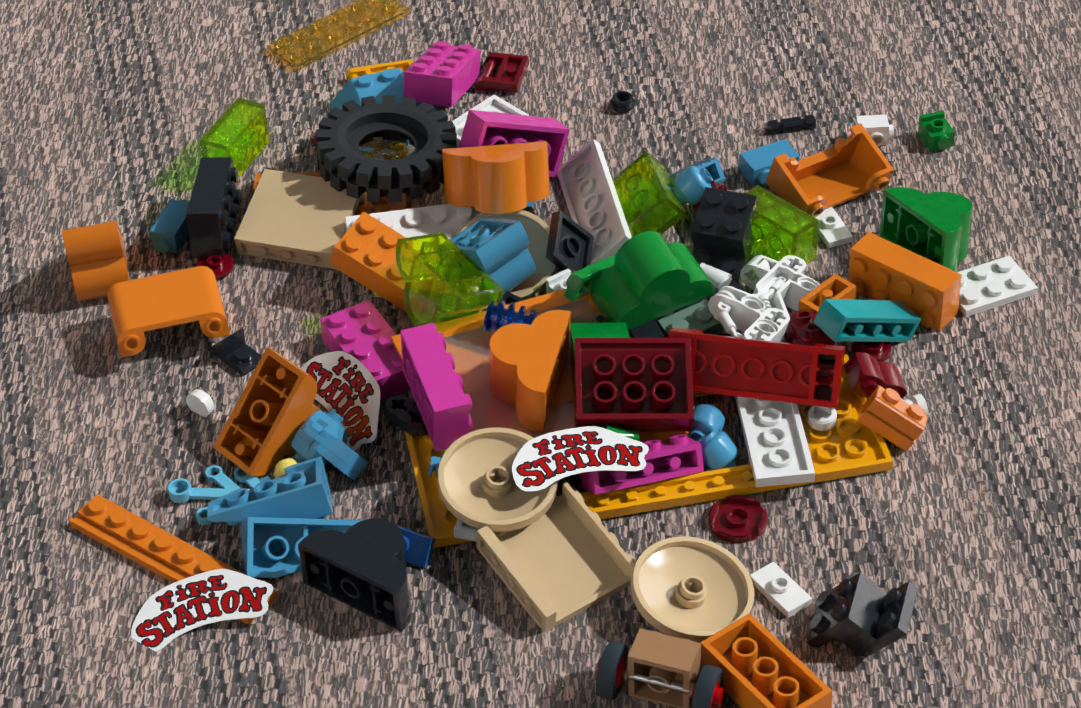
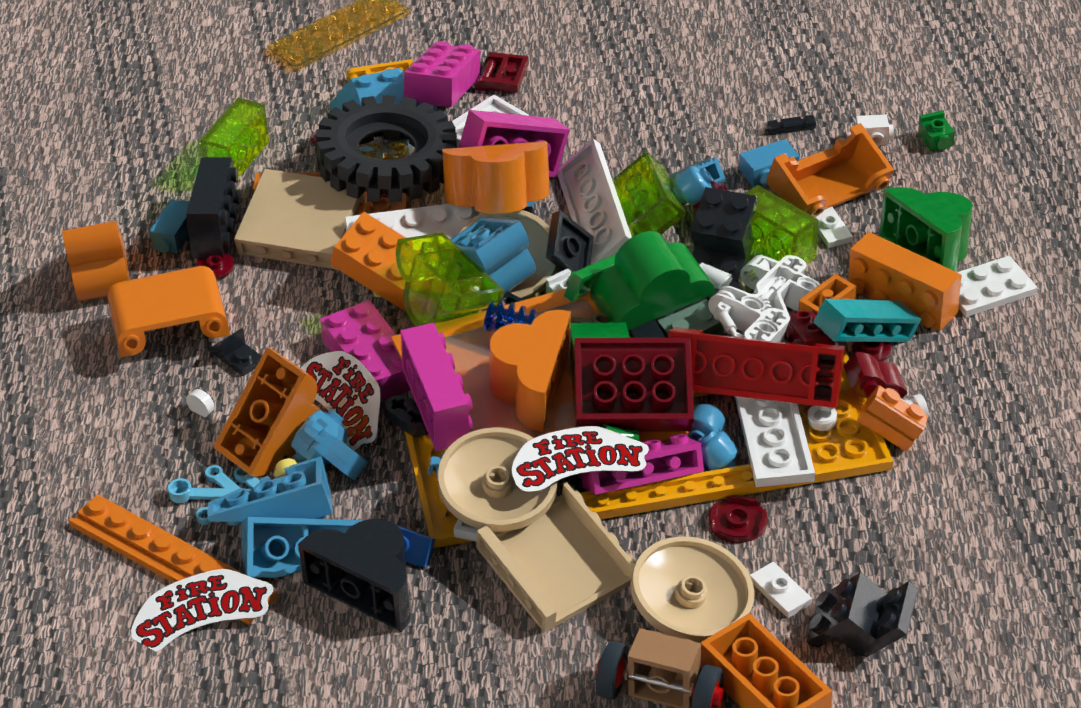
black plate [610,91,635,112] -> none

